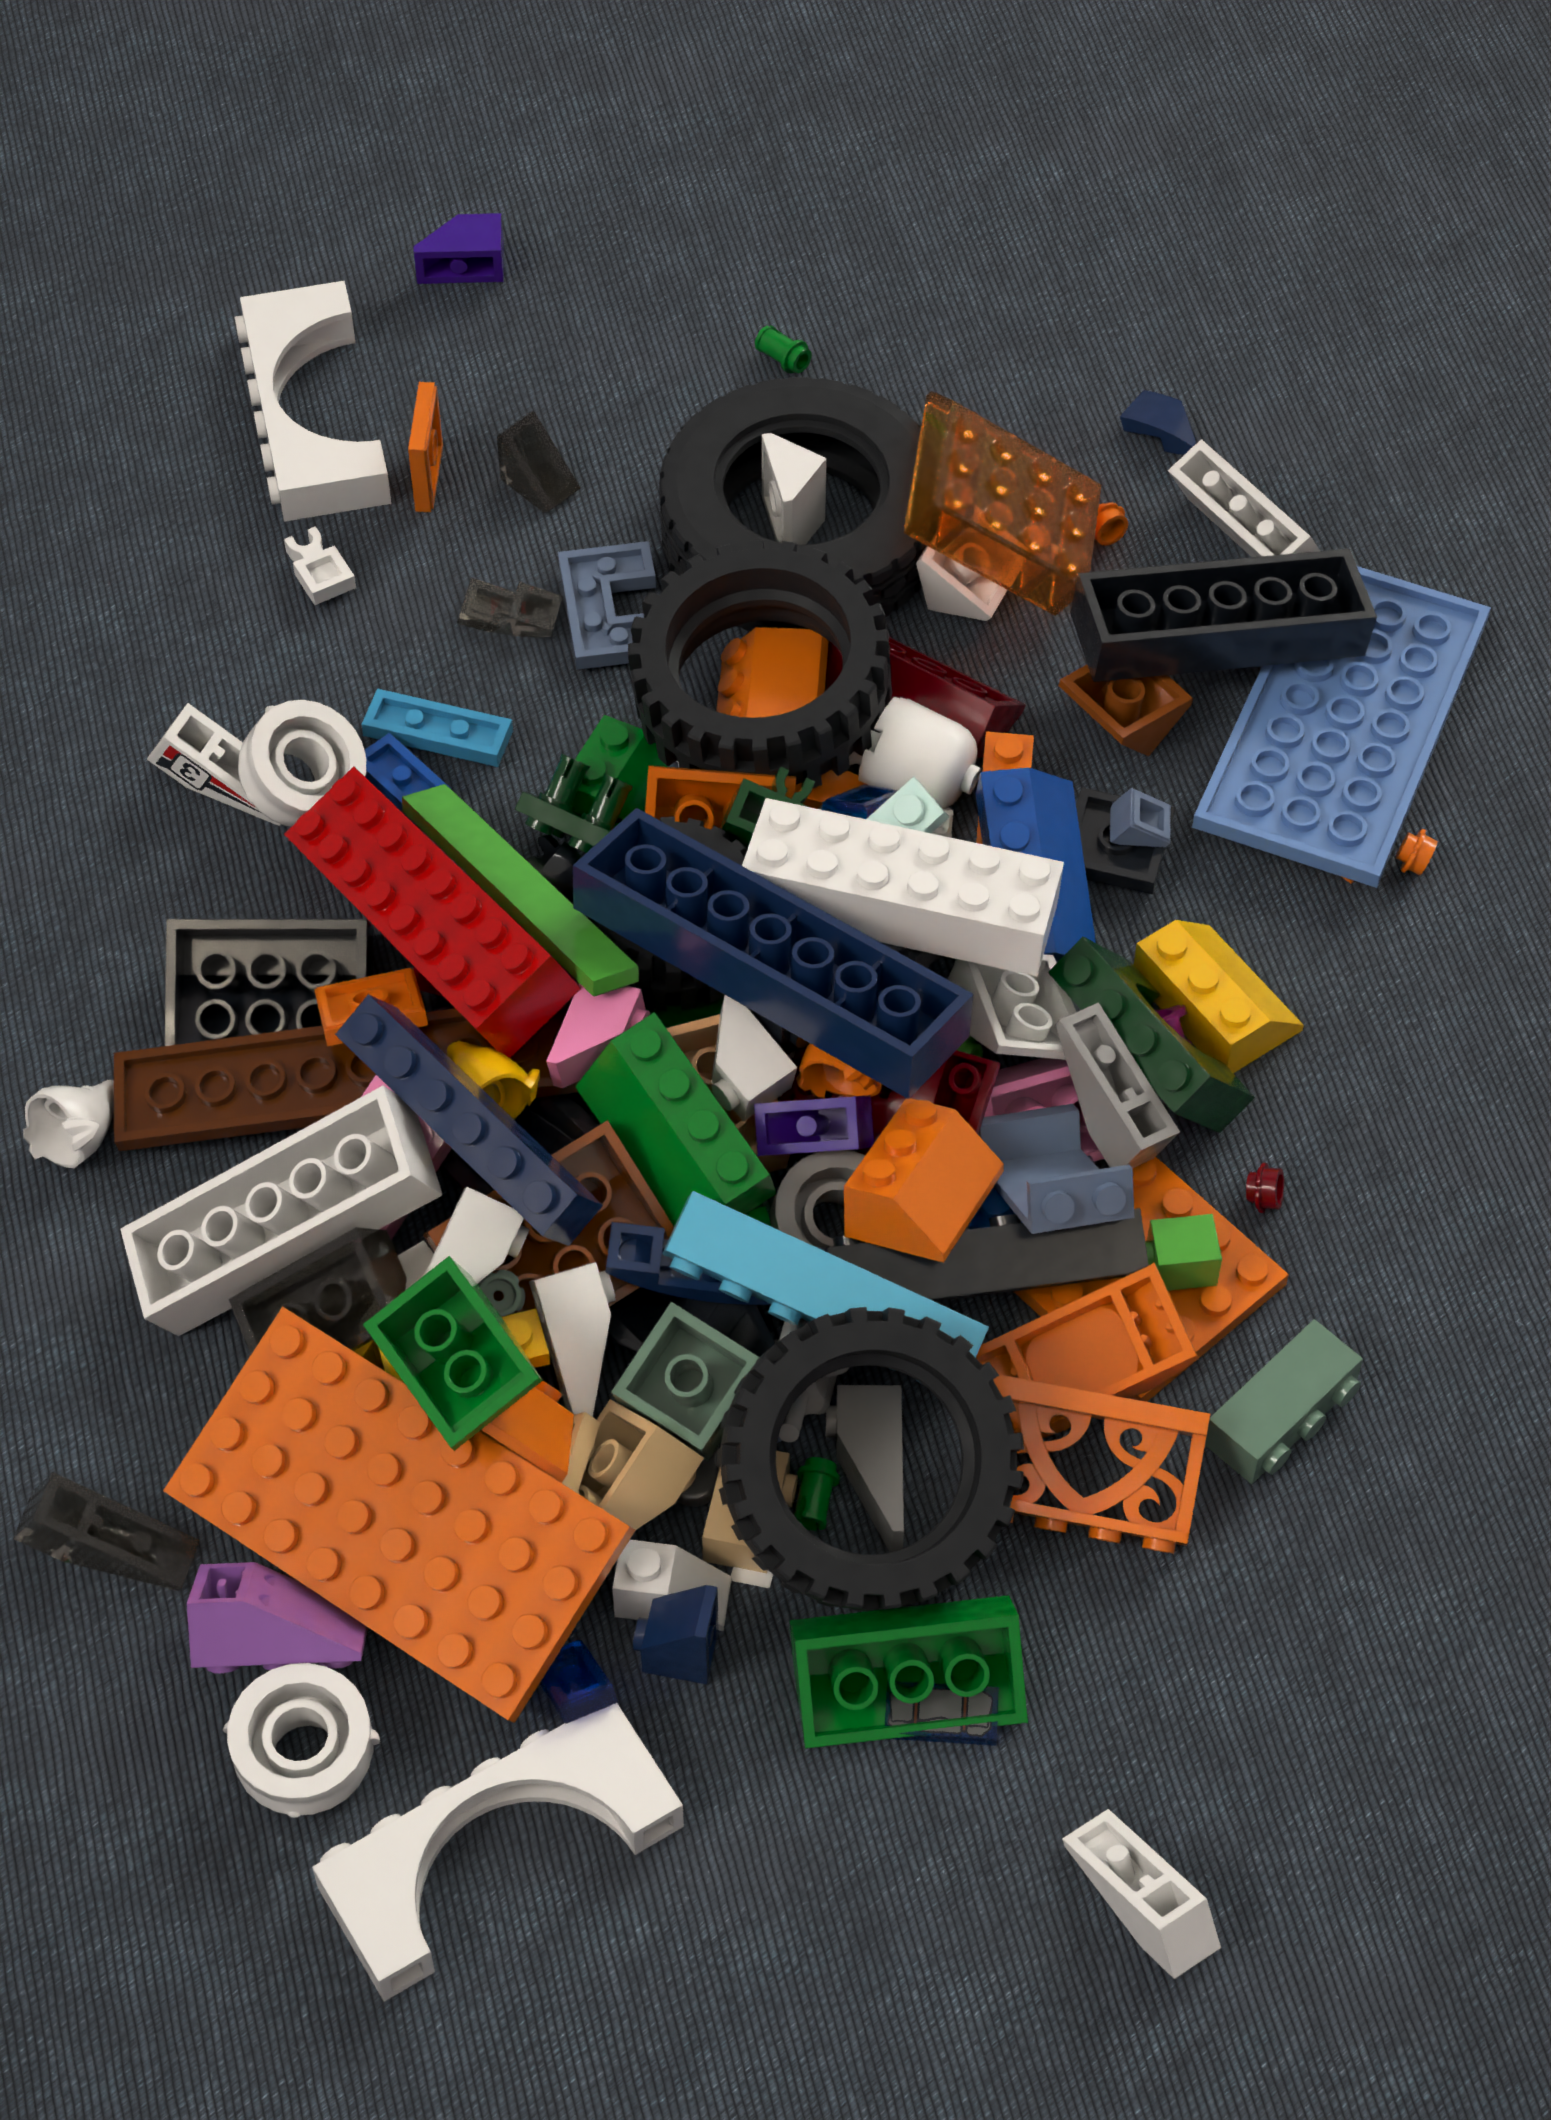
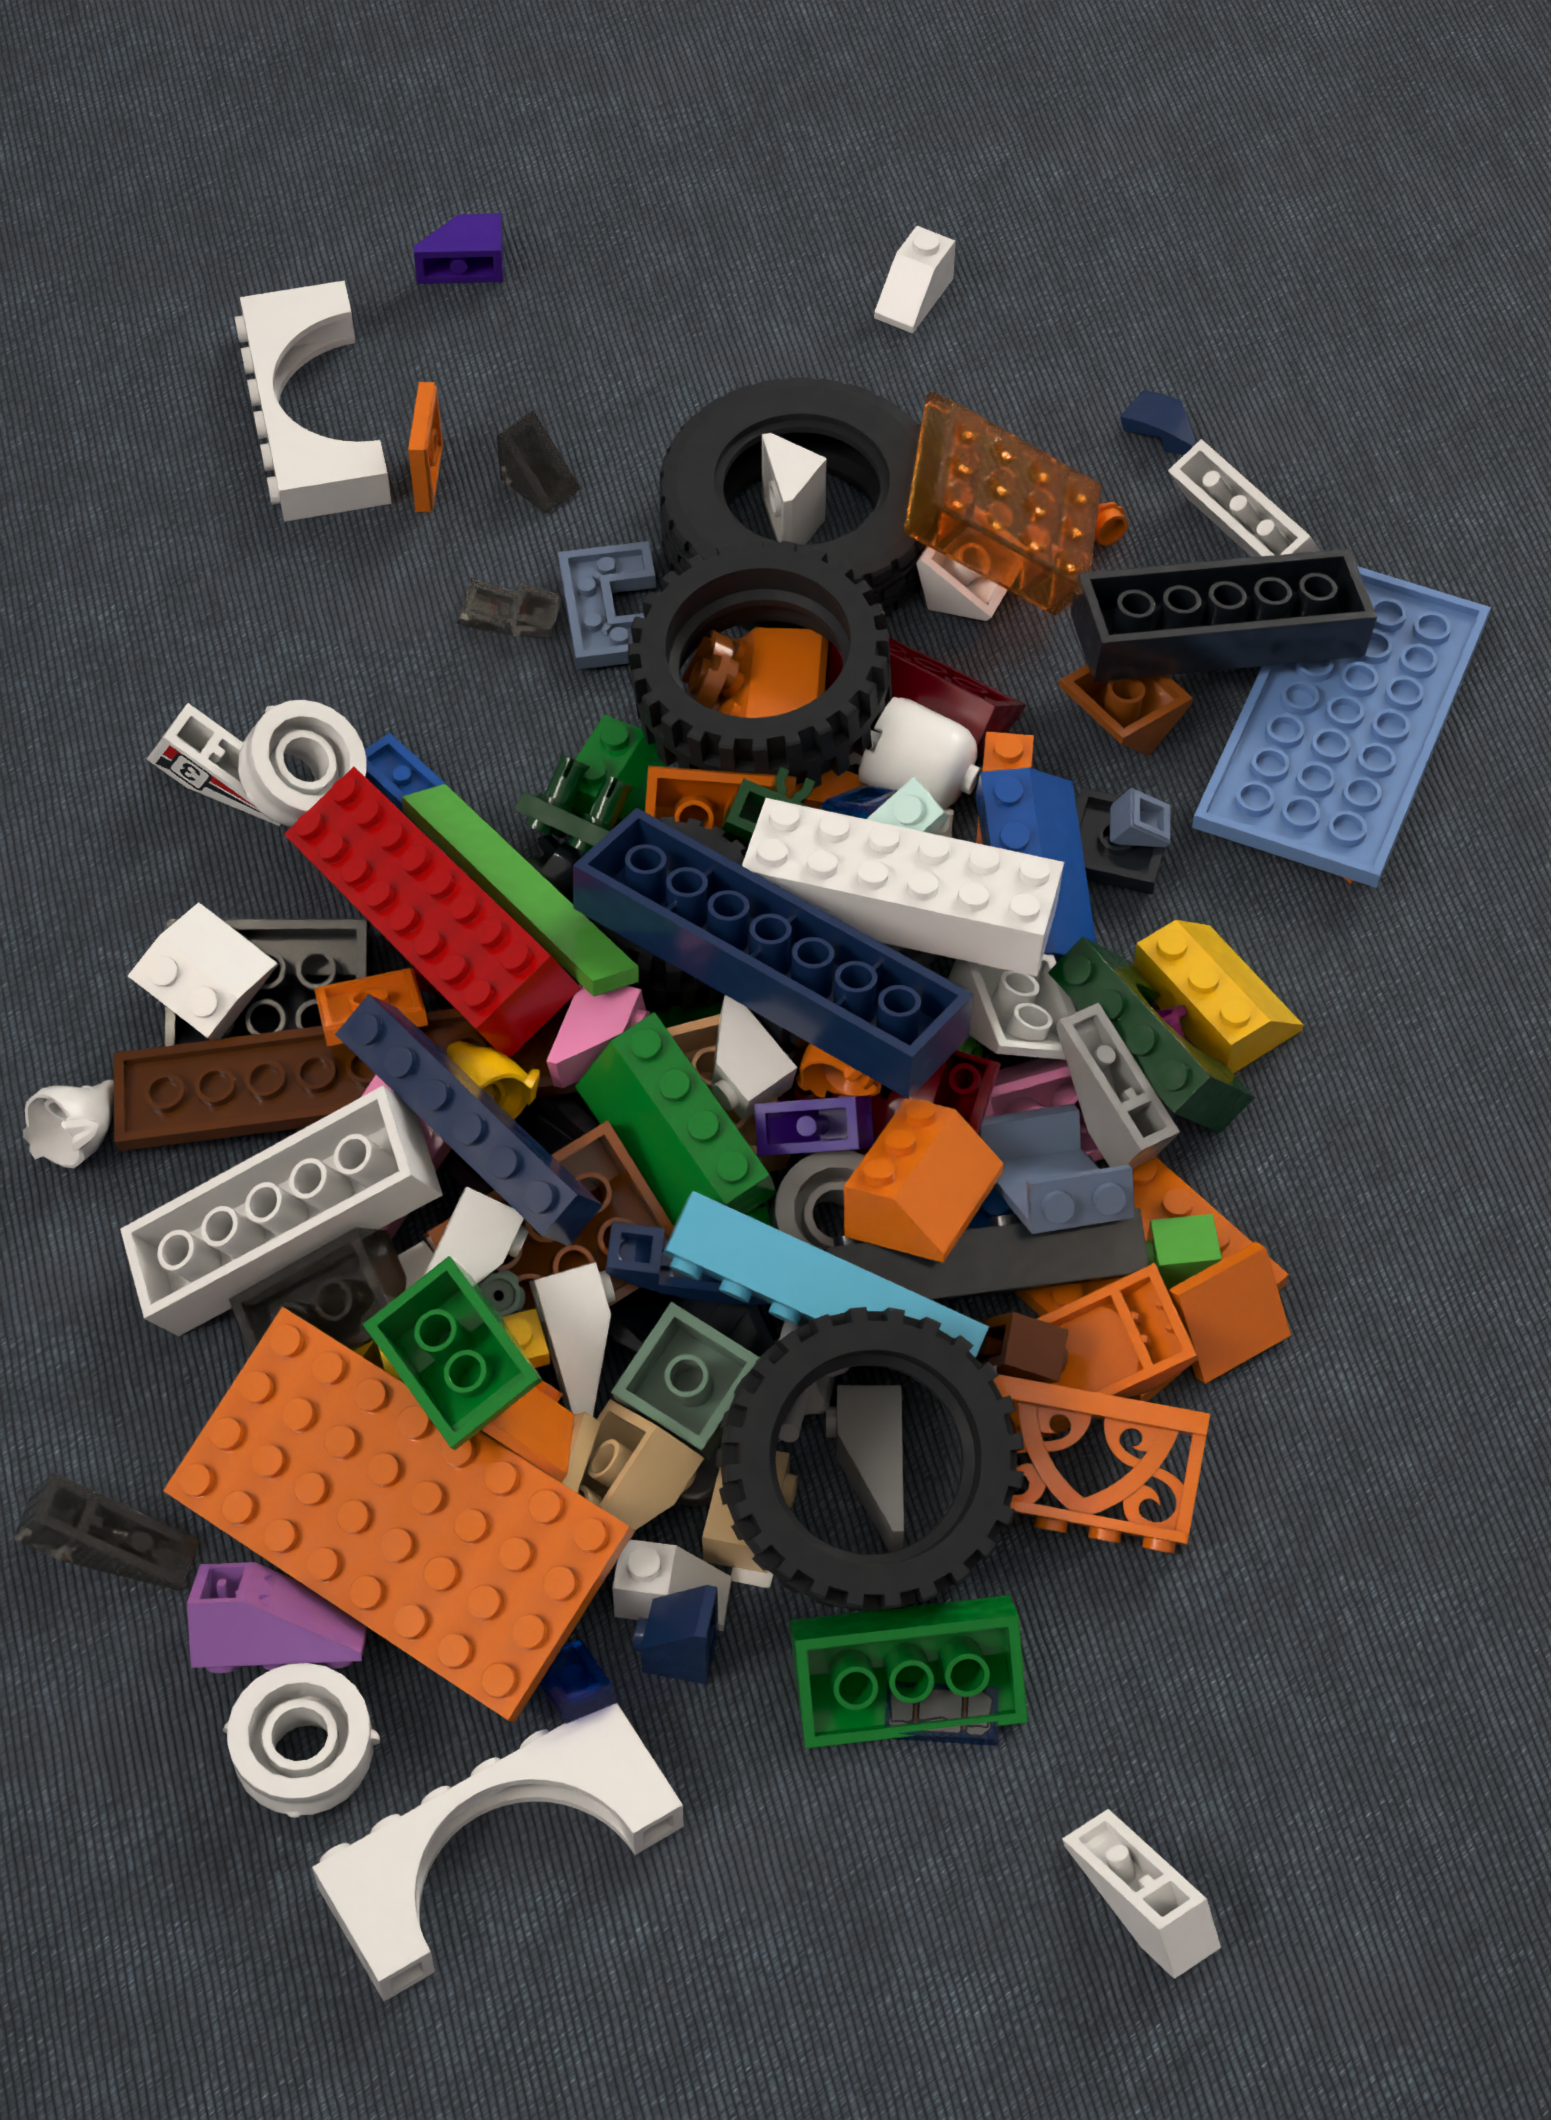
white plate [284,526,356,605] -> none
dark azure plate [362,689,513,767] -> none
green pin [755,325,812,374] -> none
green pin [794,1457,840,1531] -> none
sand green brick [1205,1319,1363,1484] -> none
dark red plate [1246,1162,1284,1213] -> none
orange plate [1396,829,1438,876] -> none
none -> white slope [128,902,279,1040]
none -> dark orange plate [682,630,739,711]
none -> white slope [874,226,955,334]
none -> reddish brown slope [976,1312,1068,1384]
none -> orange tile [1169,1241,1291,1384]

